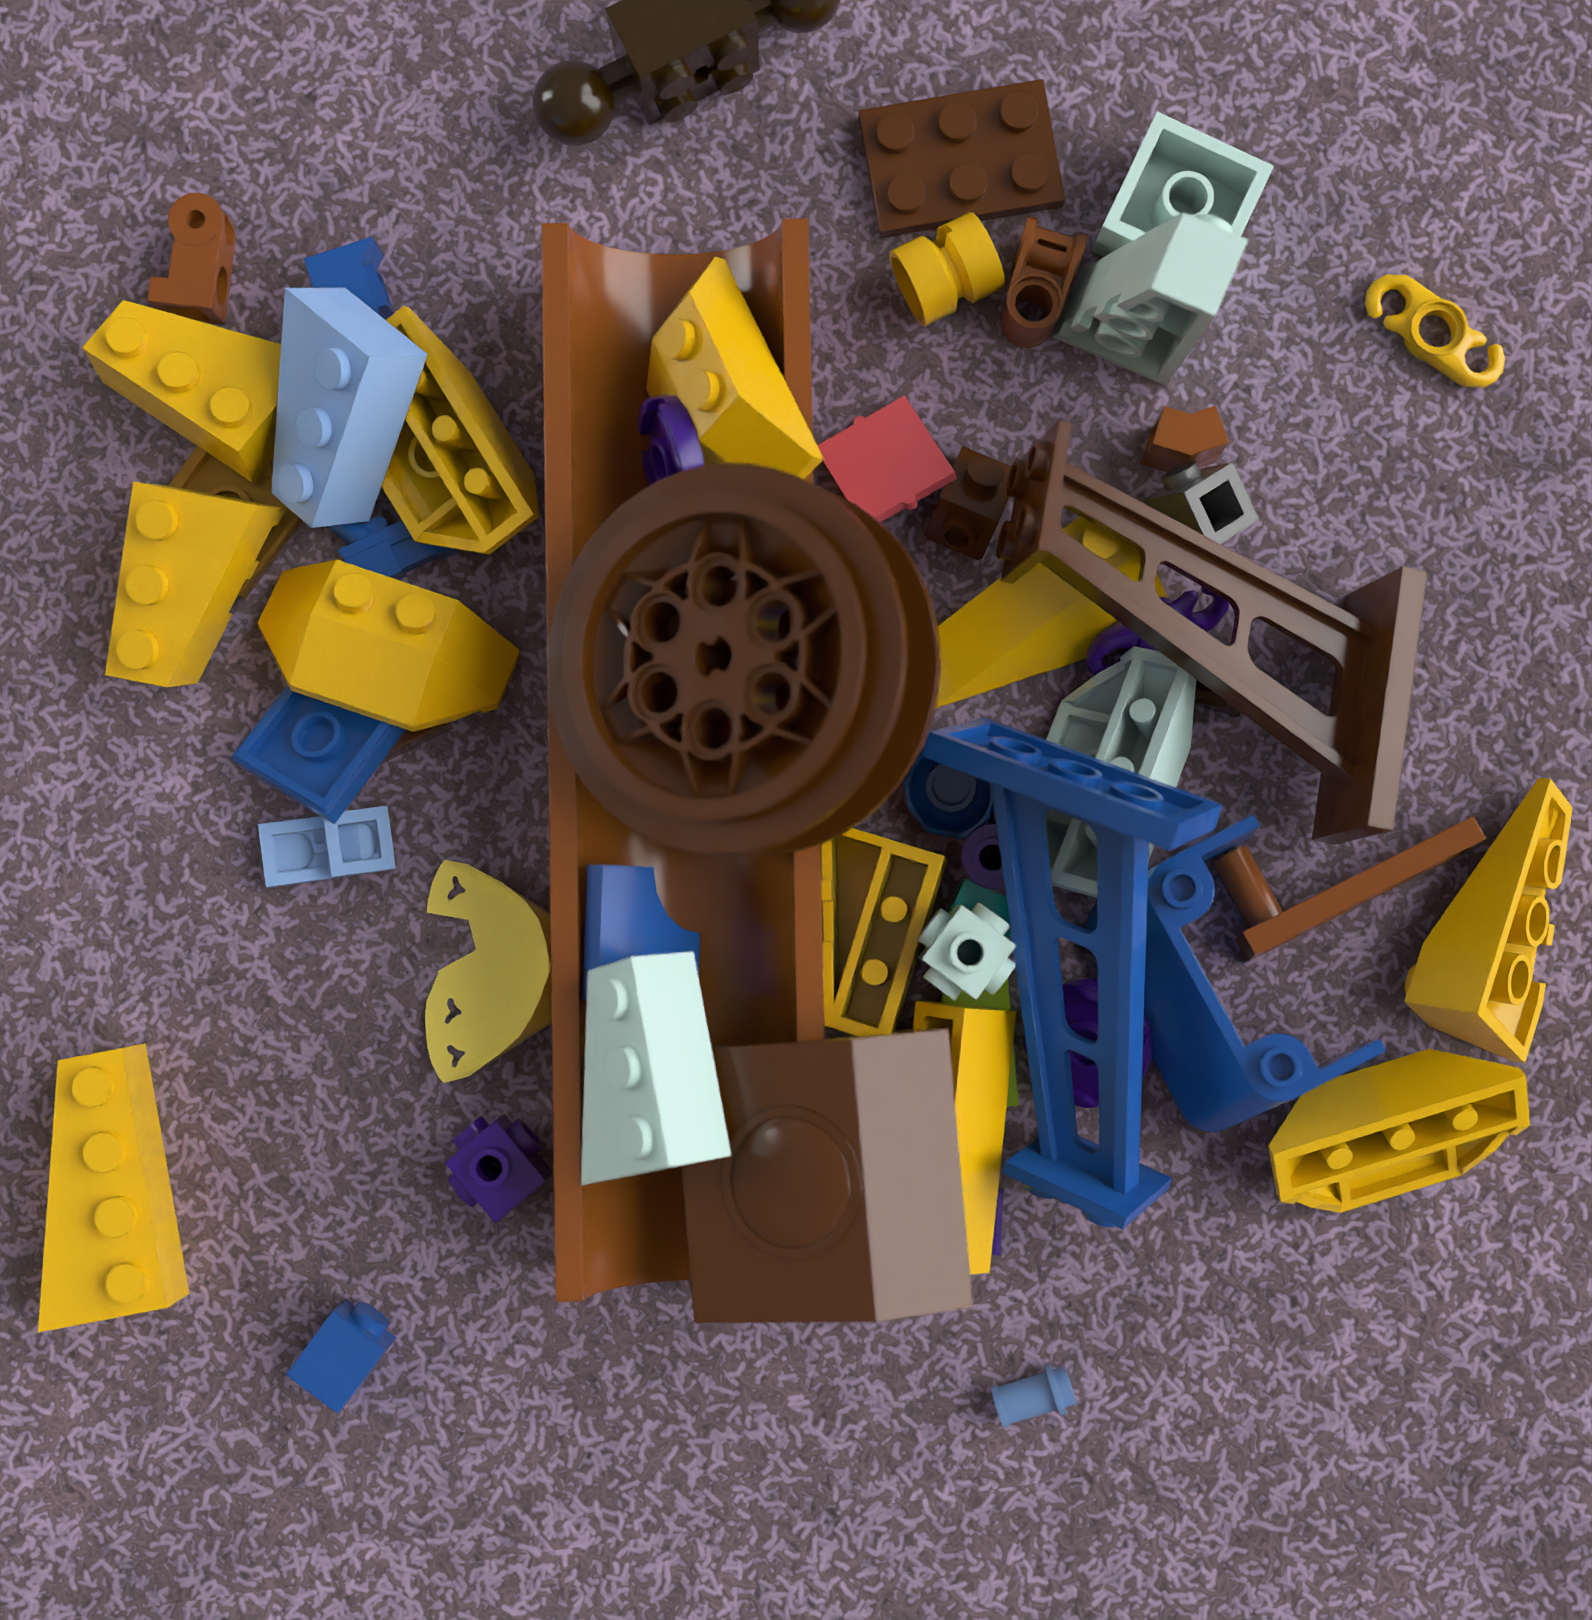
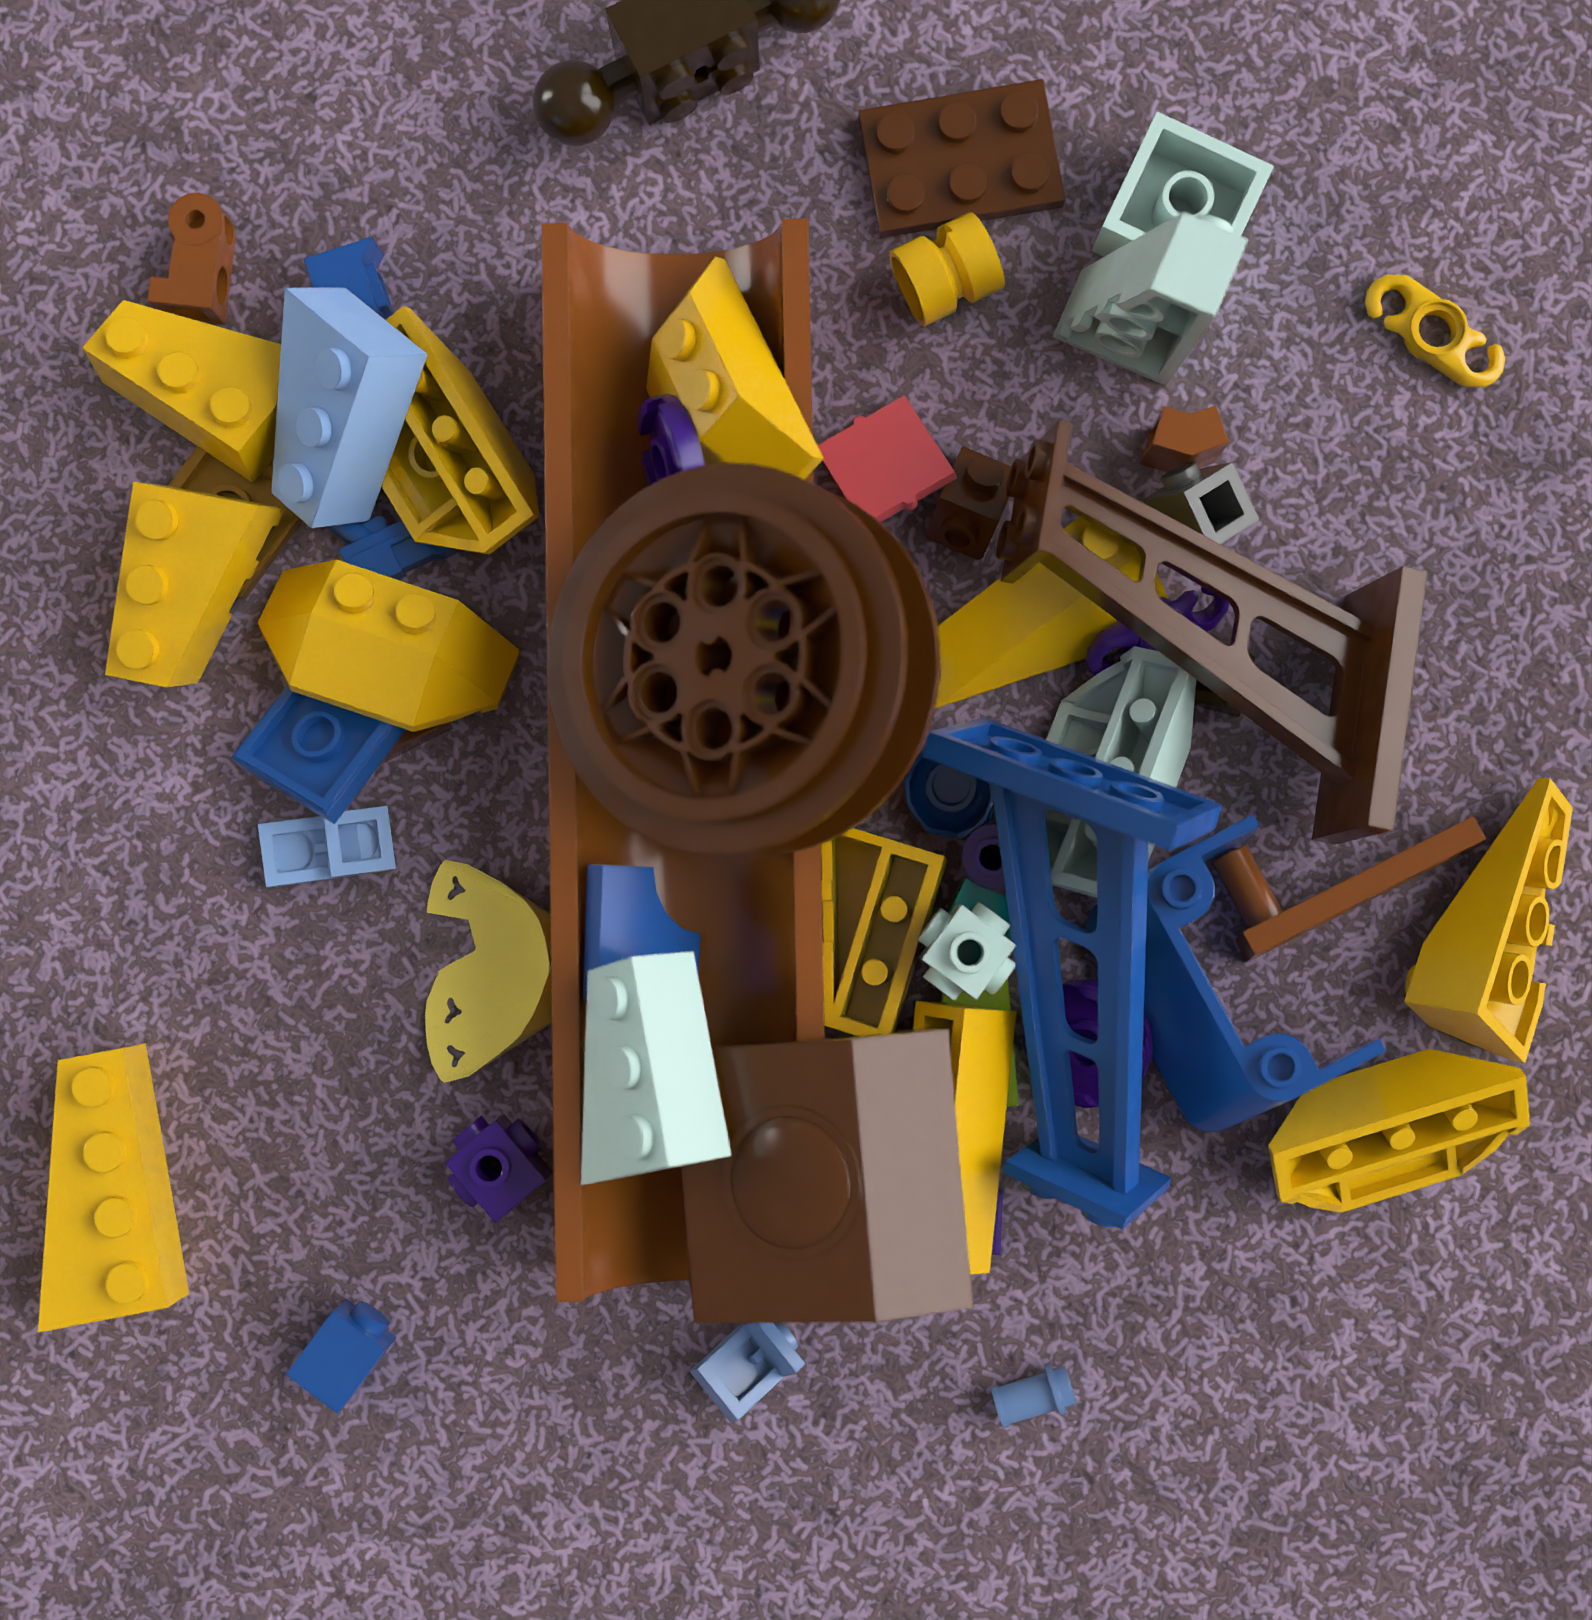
dark orange piece [1000,216,1088,348] -> none
none -> medium blue bracket [690,1323,805,1422]

